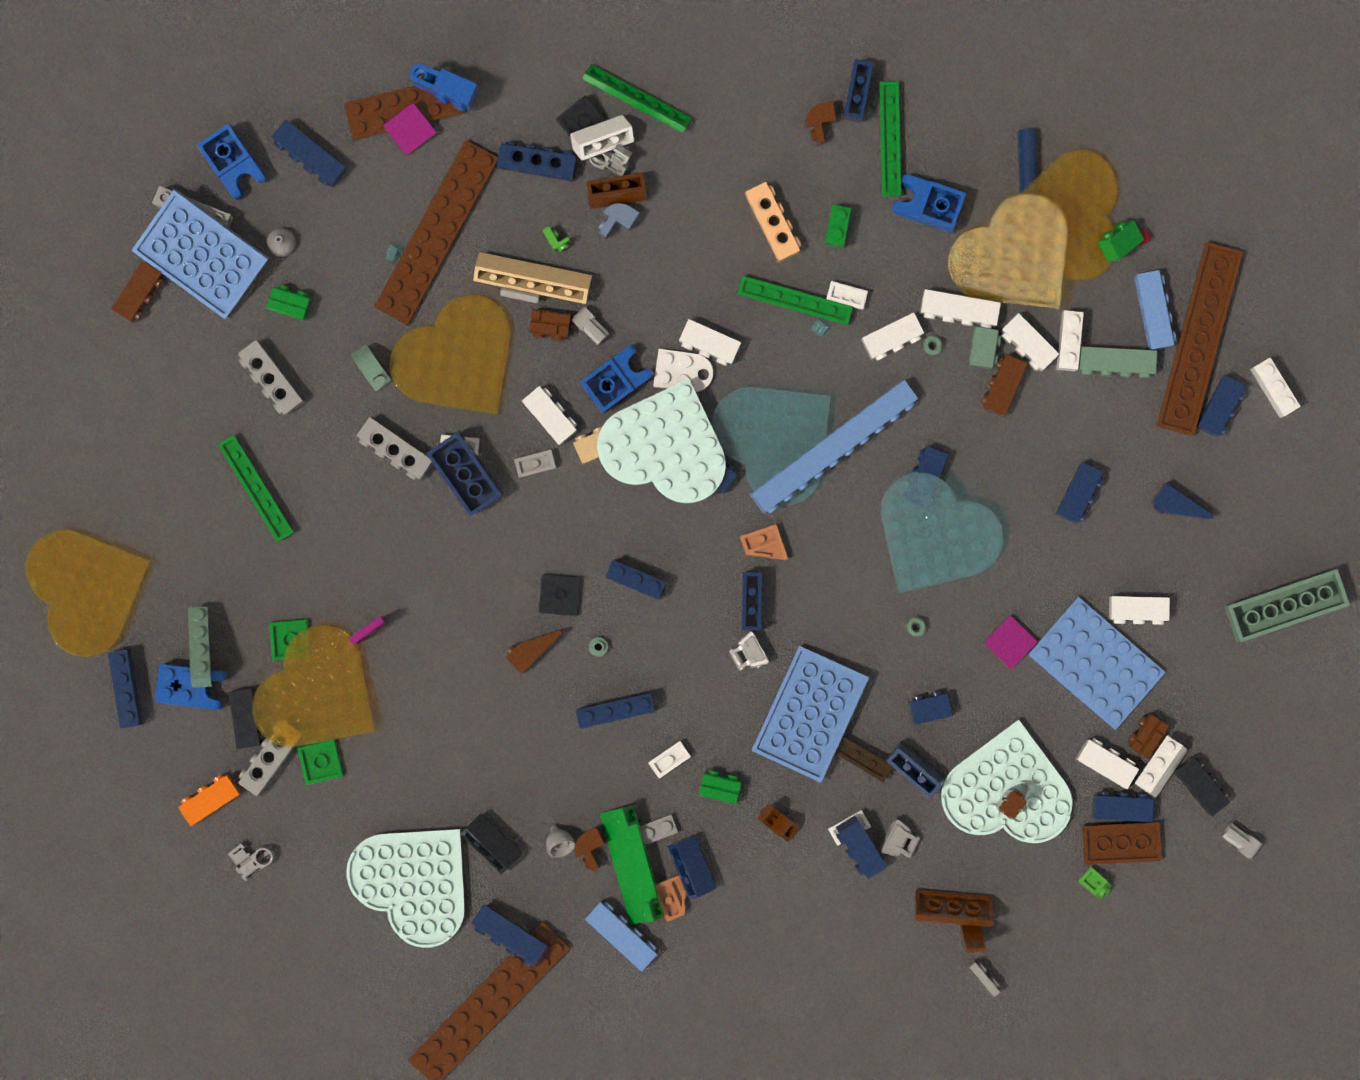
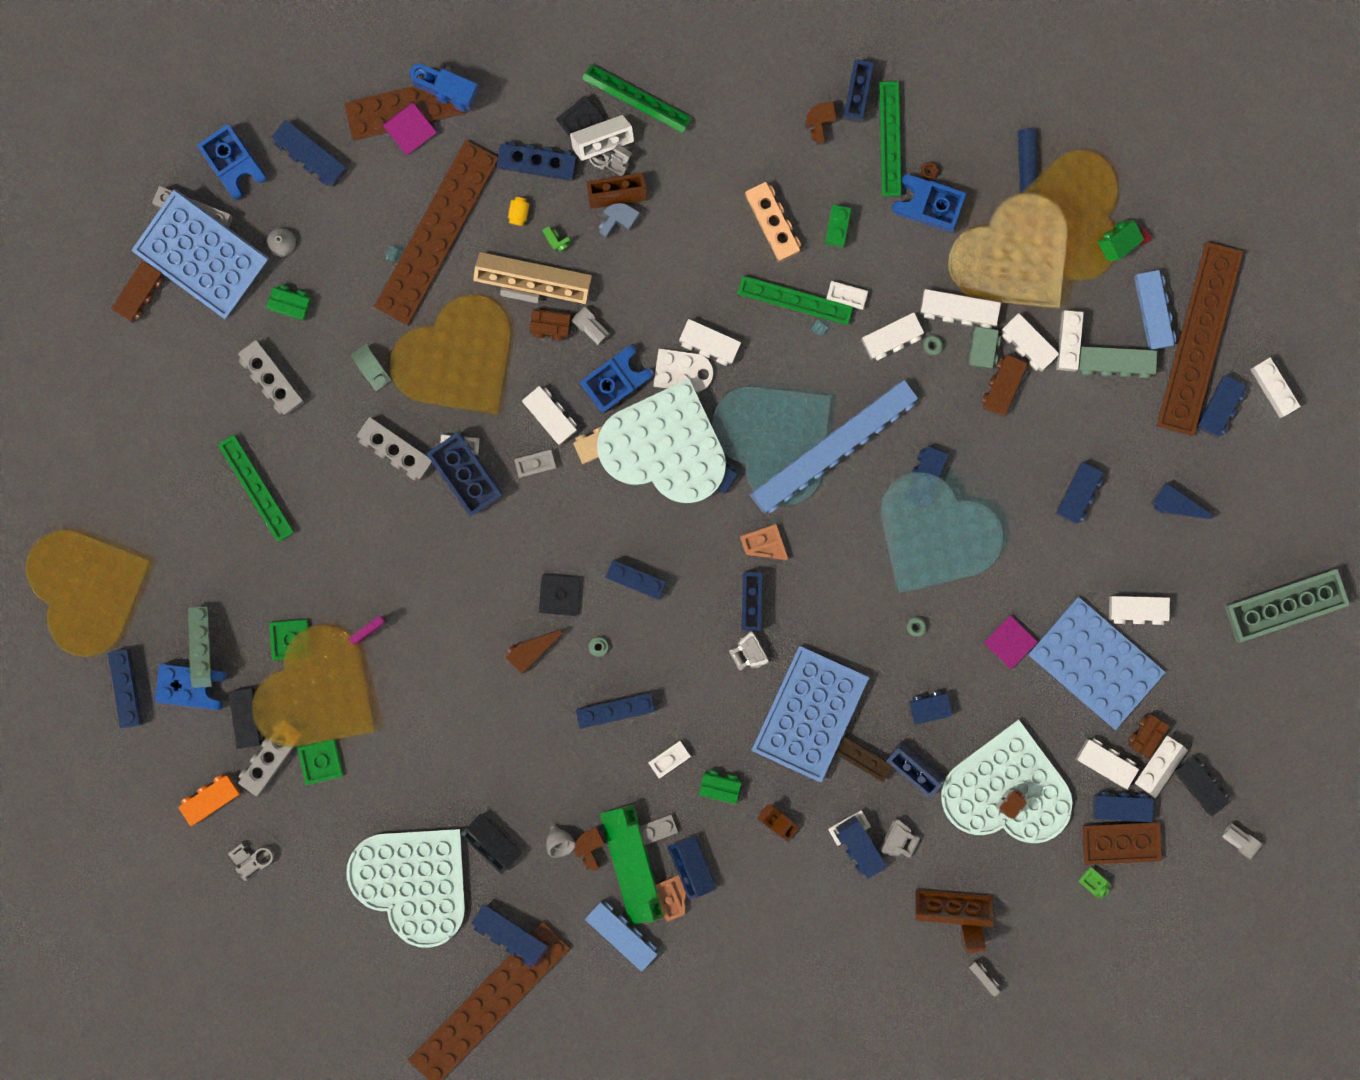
none -> yellow brick [508,197,530,226]
none -> reddish brown plate [920,162,939,181]

